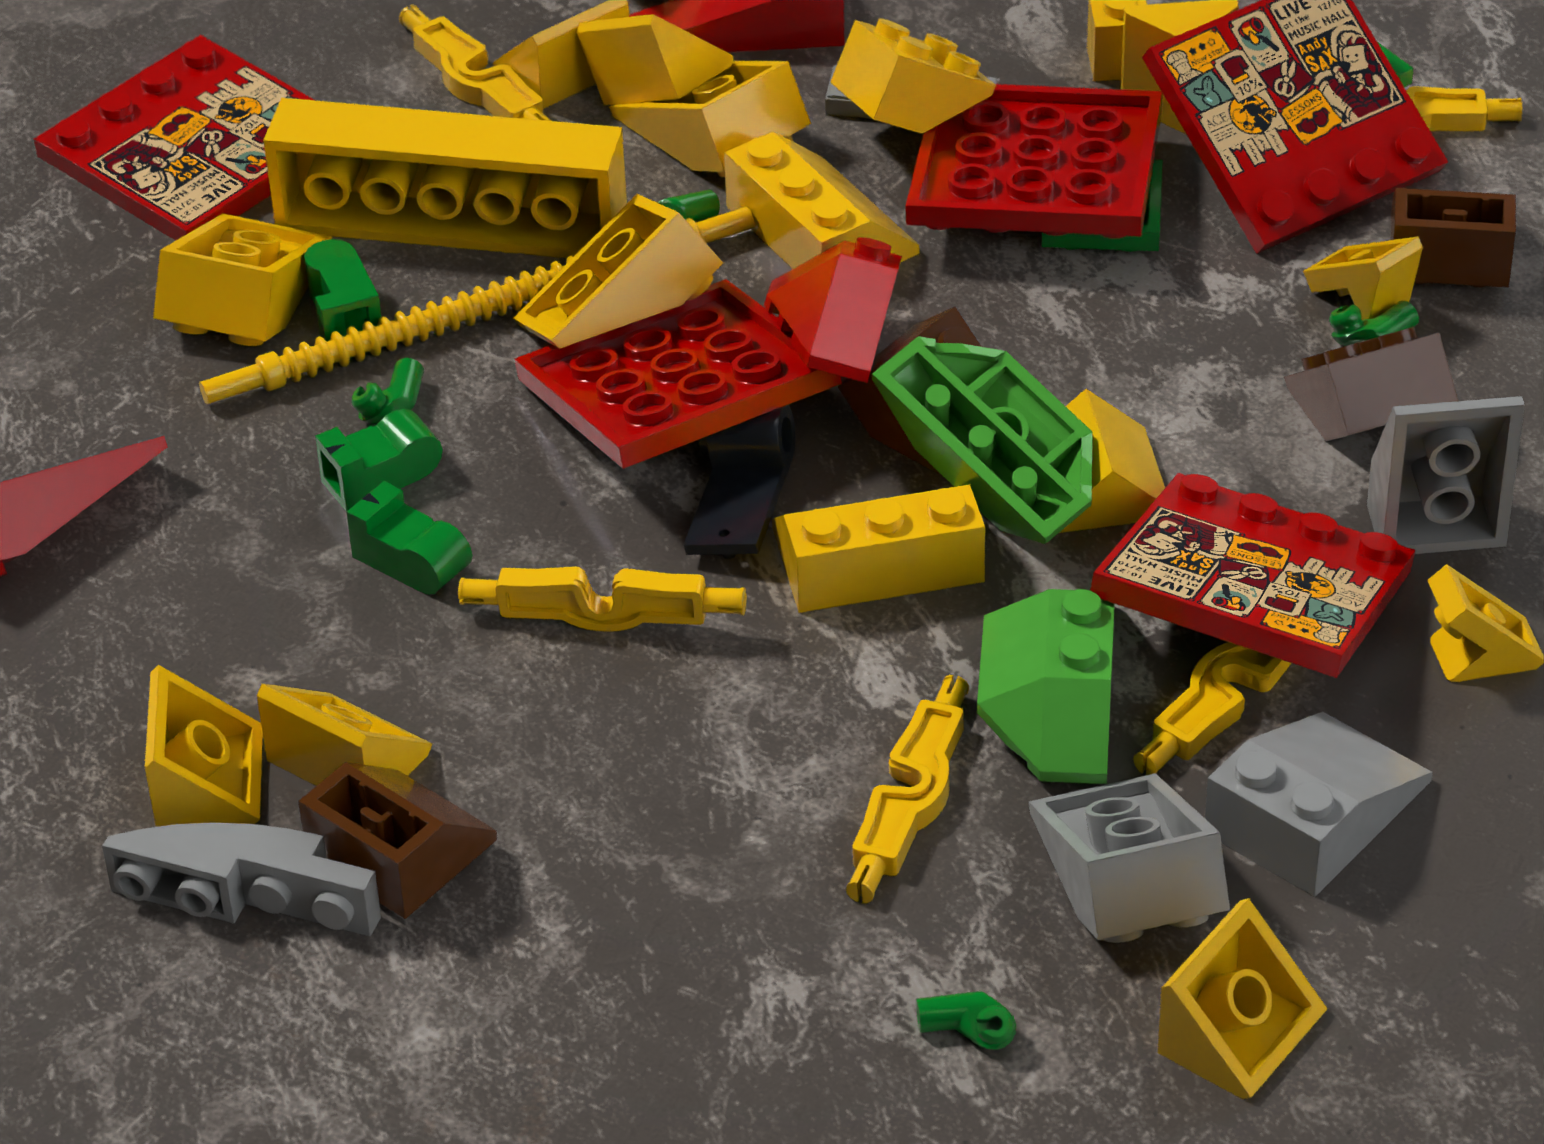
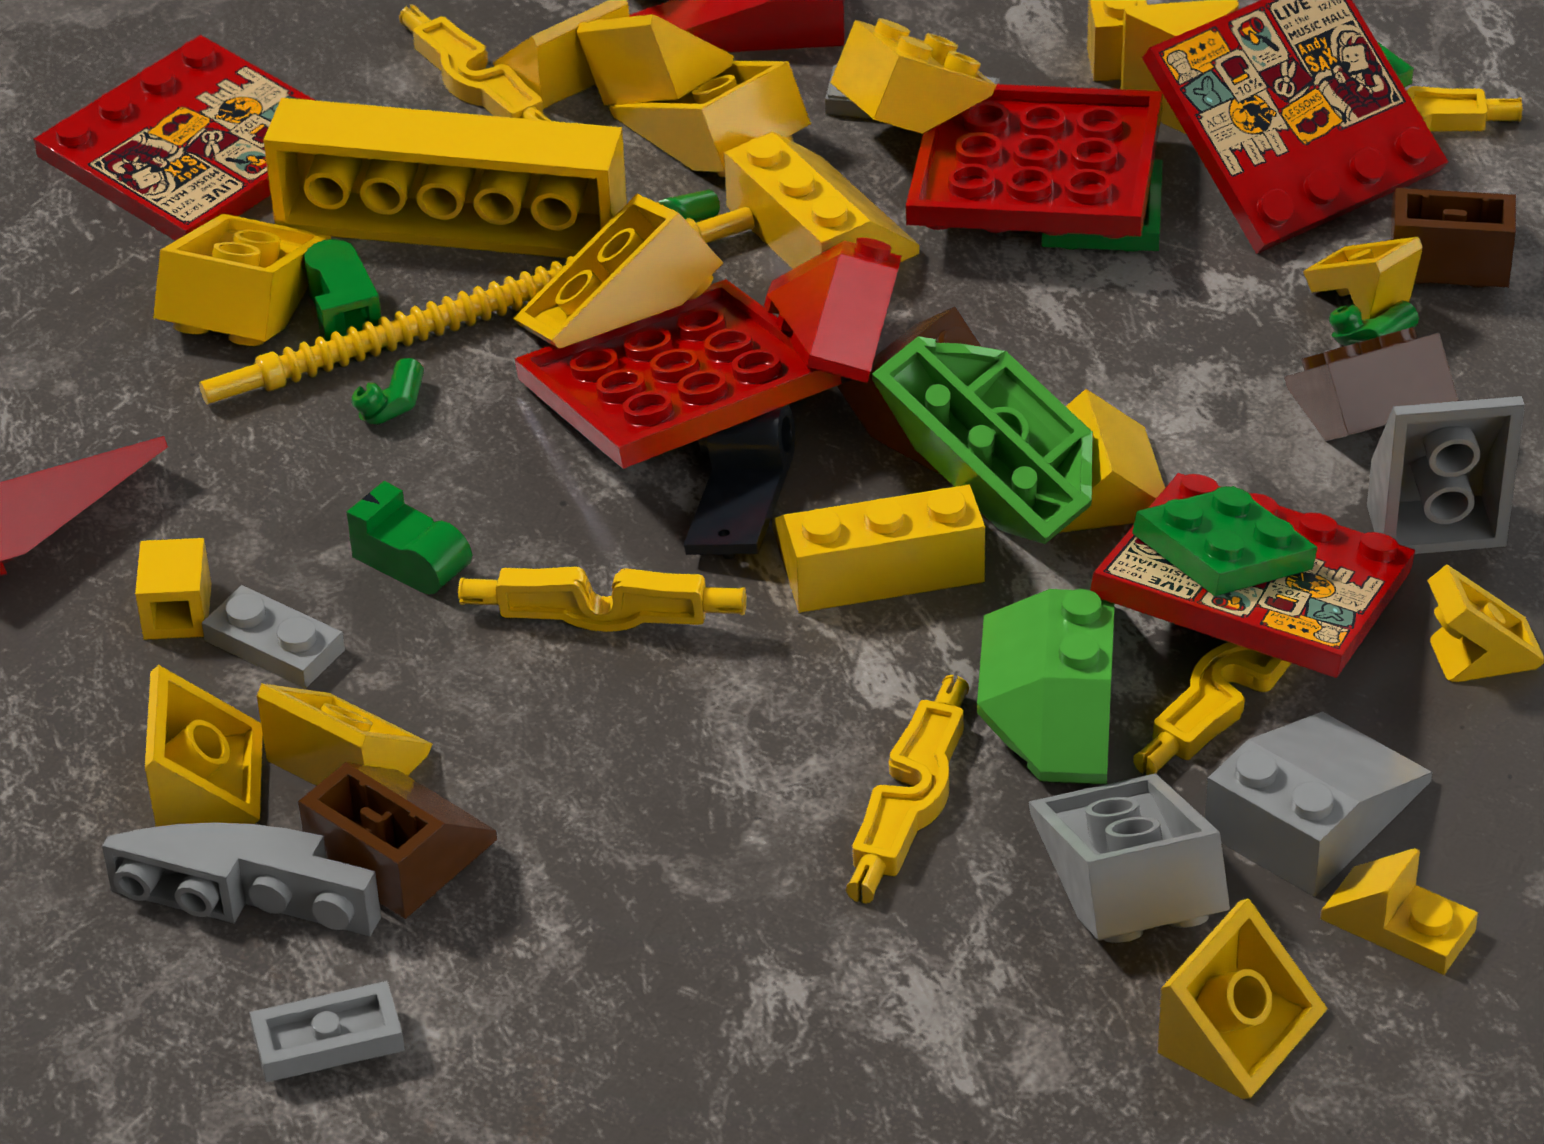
green leg [315,409,443,511] -> none
green arm [916,991,1016,1050] -> none
none -> yellow brick [135,538,212,640]
none -> light grey plate [202,585,345,689]
none -> light grey plate [250,981,405,1083]
none -> green plate [1132,486,1318,596]
none -> yellow slope [1320,849,1478,975]

